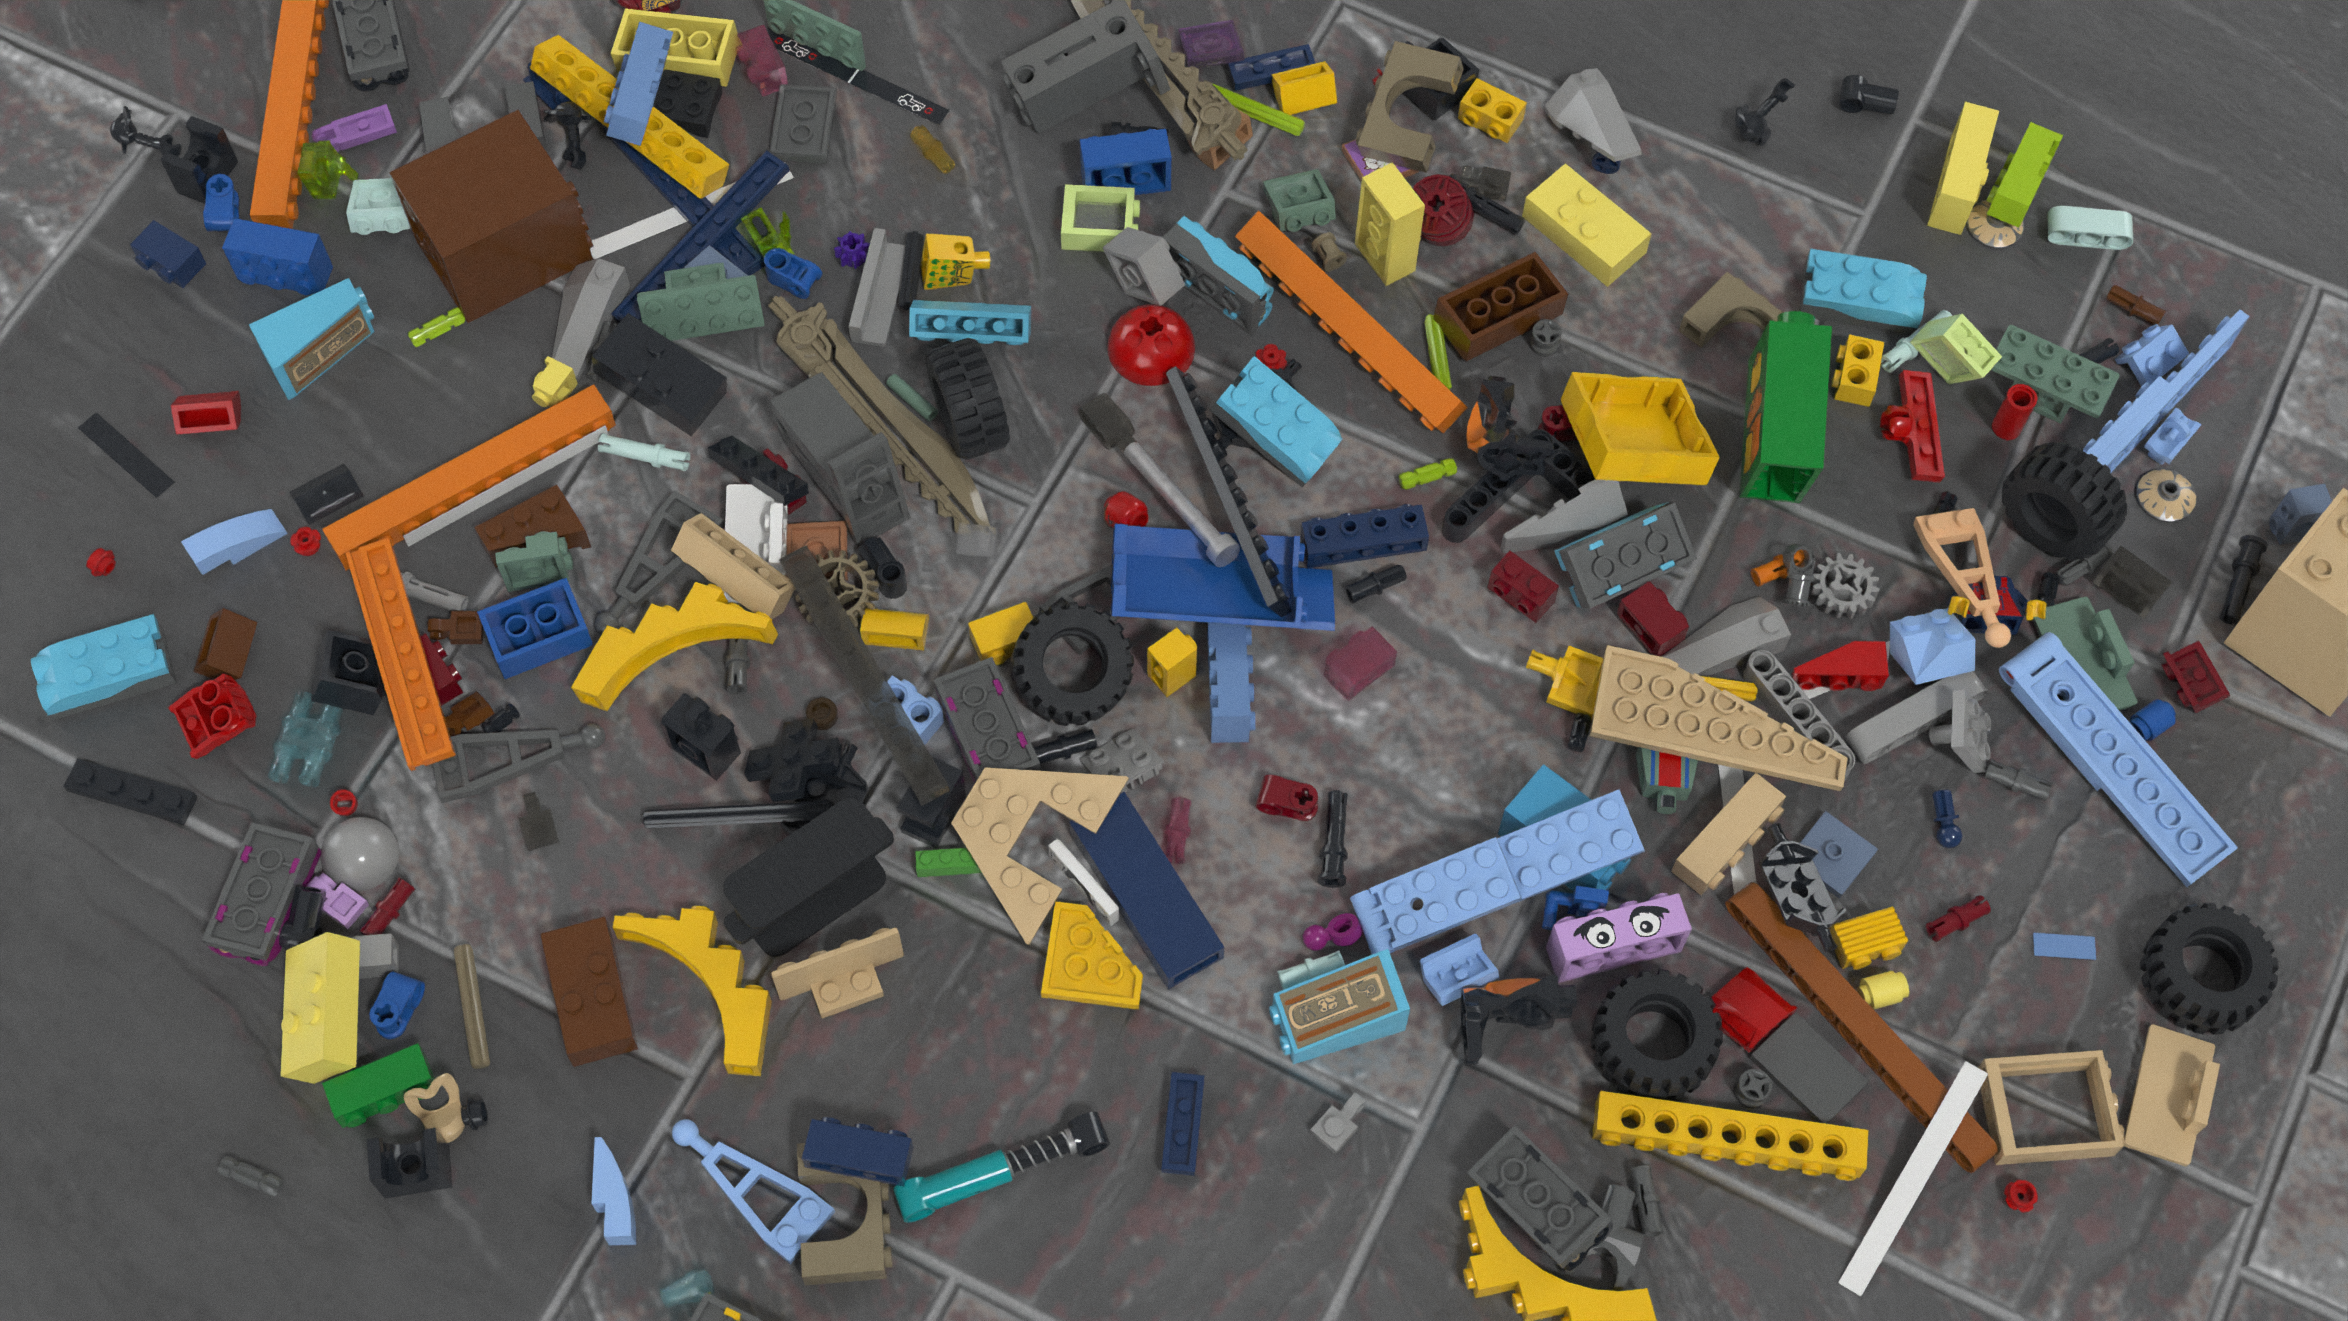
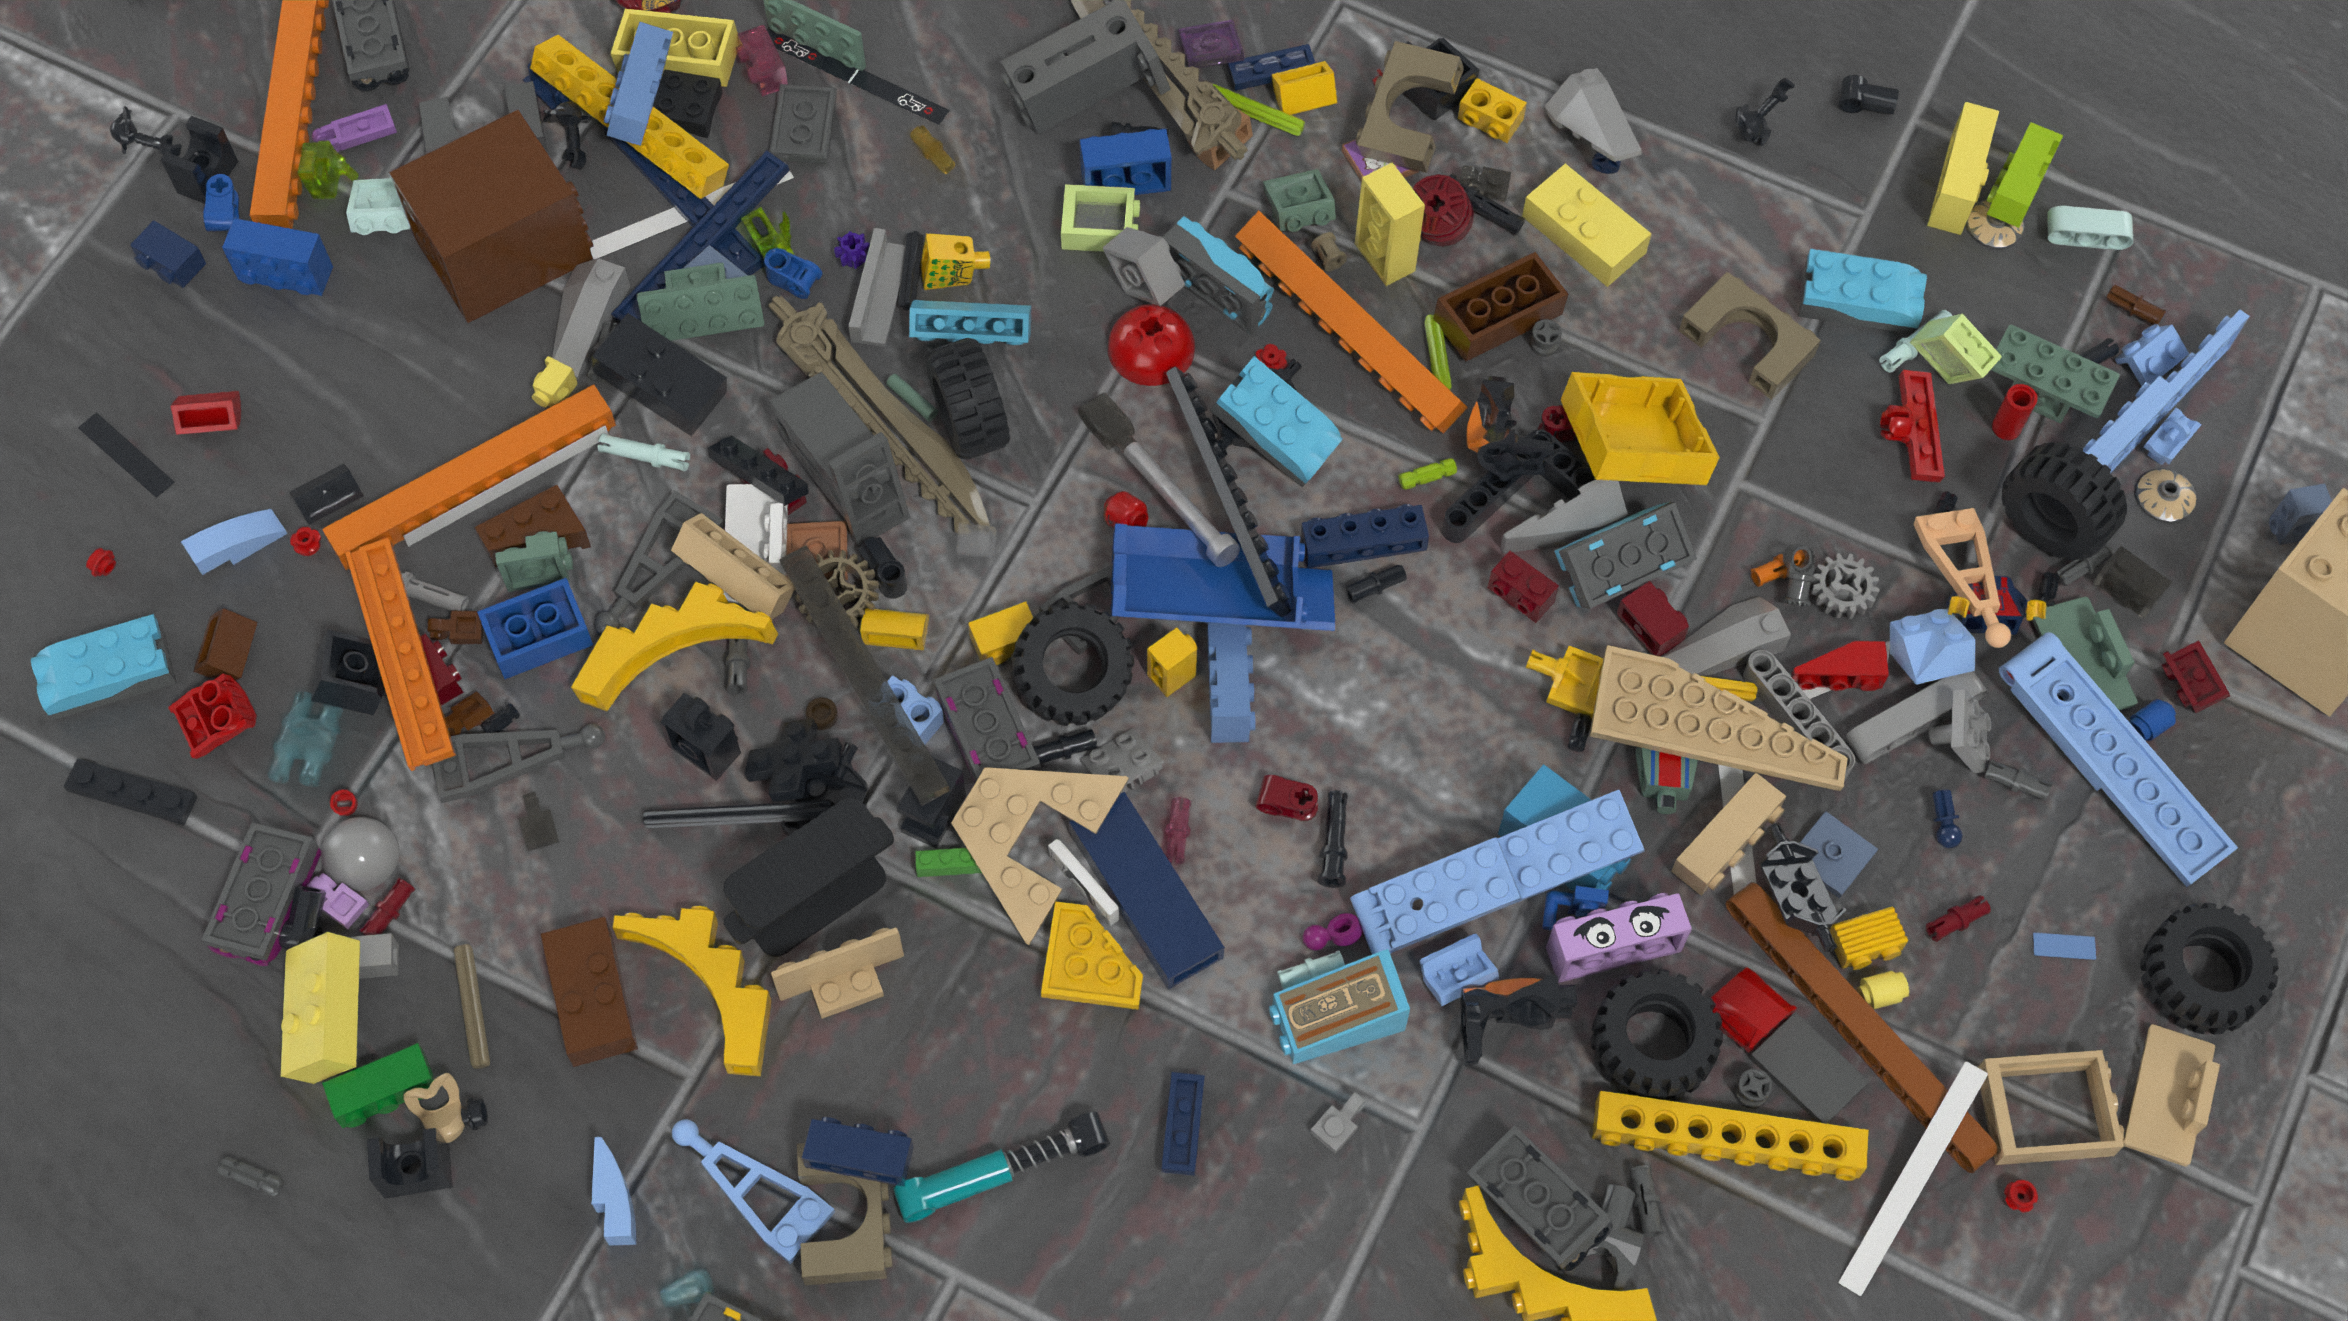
medium azure slope [249,278,375,400] -> none
blue piece [369,971,425,1039] -> none
lime axle [408,307,465,347] -> none
clear pink brick [1324,626,1397,701] -> none
green brick [1739,311,1832,503] -> none
yellow brick [1831,335,1884,407] -> none
black pin [2219,535,2268,625] -> none

